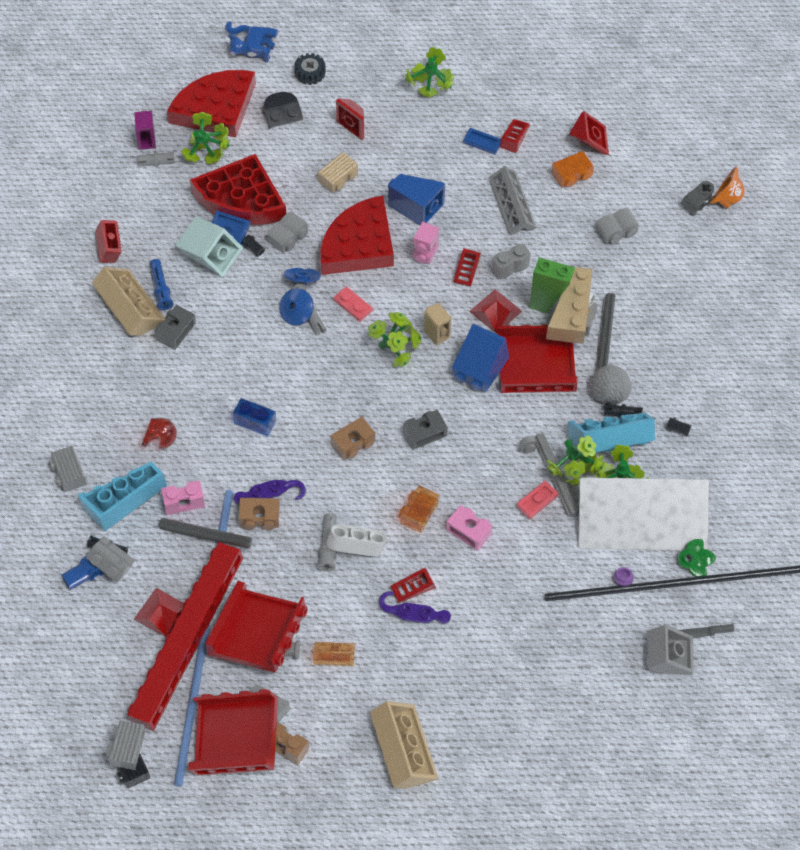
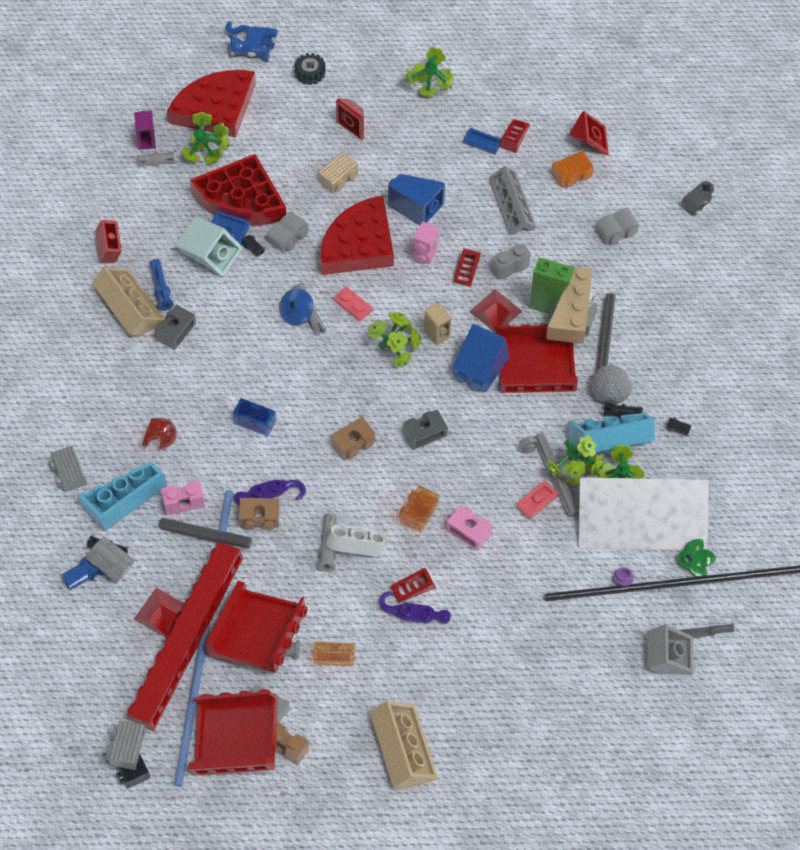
black slope [263,92,303,129] -> none
blue dish [284,268,321,286] -> none
orange hat [709,167,745,209] -> none

